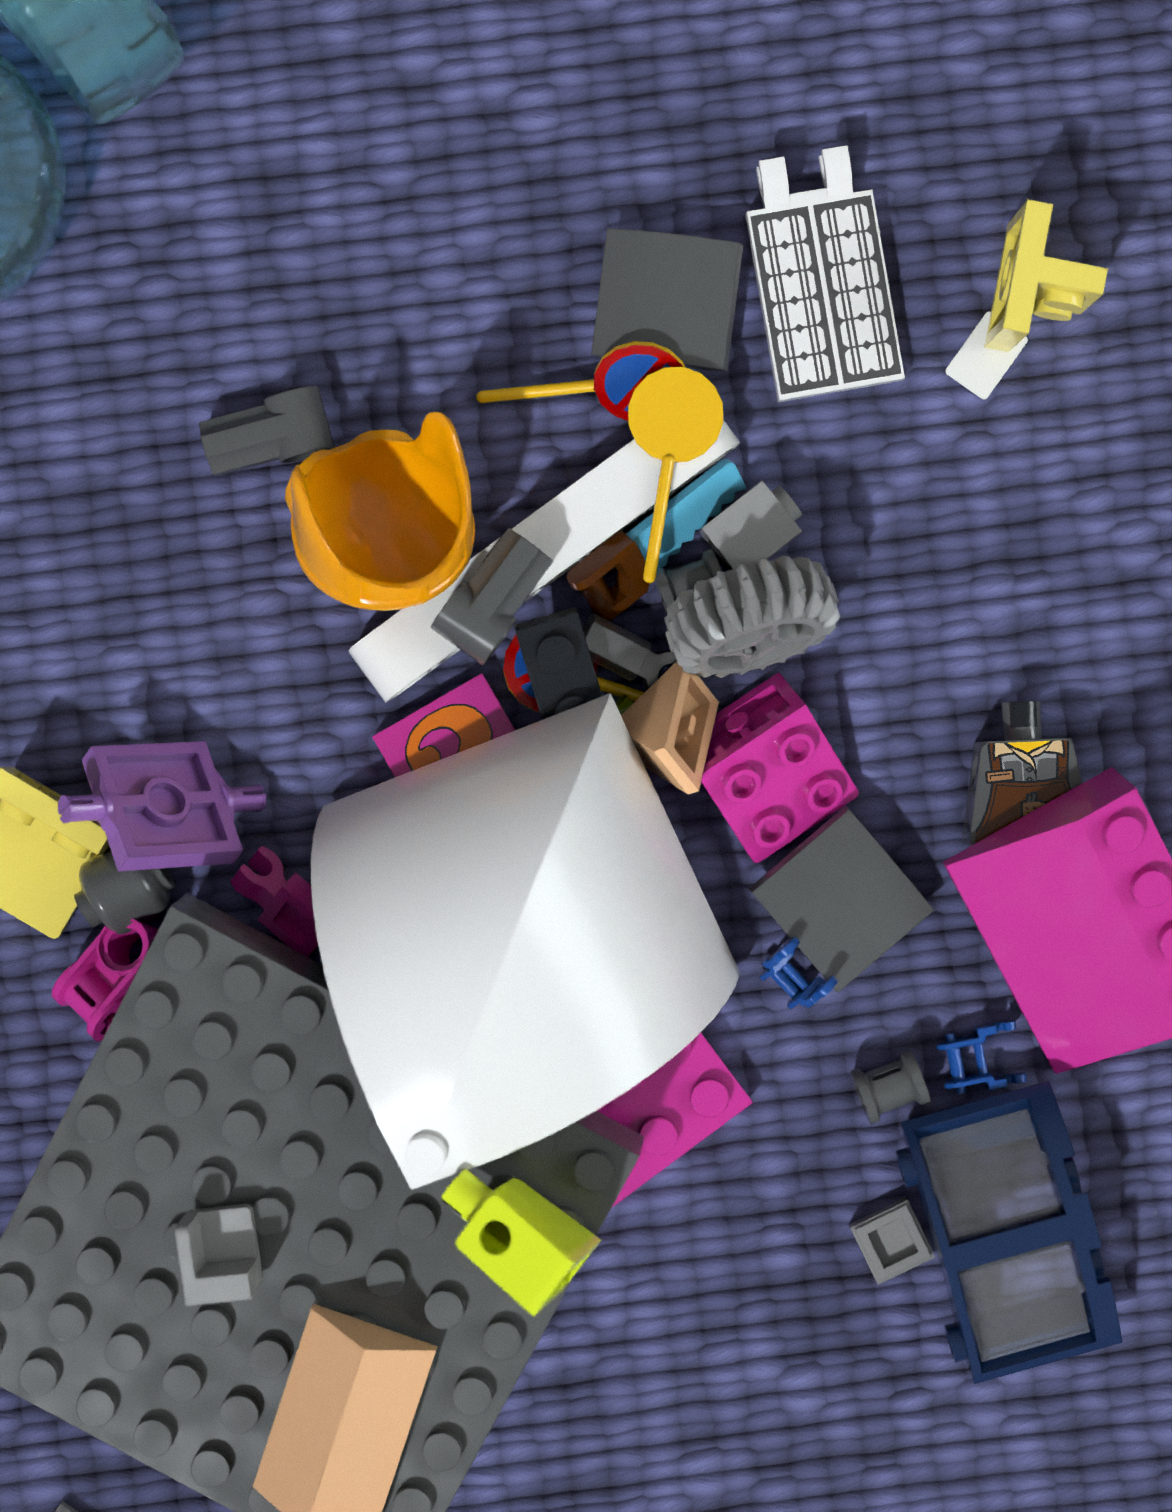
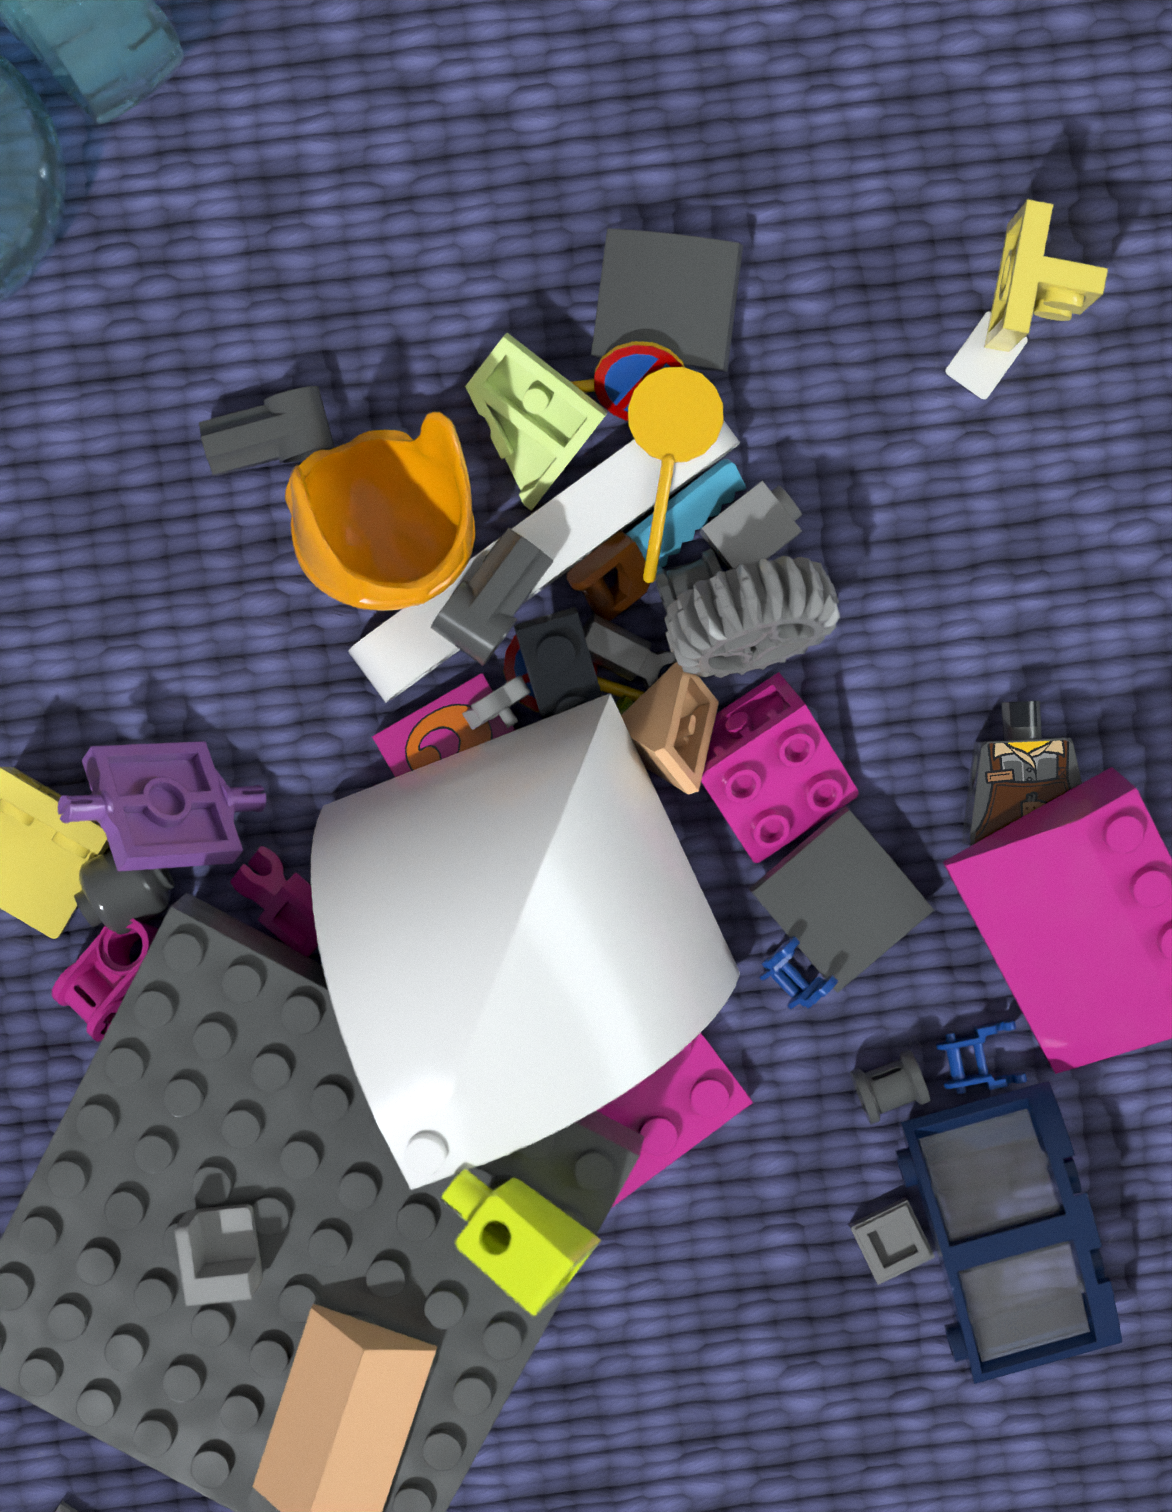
white tile [745,145,905,402] -> none
none -> light grey piece [462,675,531,730]
none -> yellowish green wing [465,333,608,511]

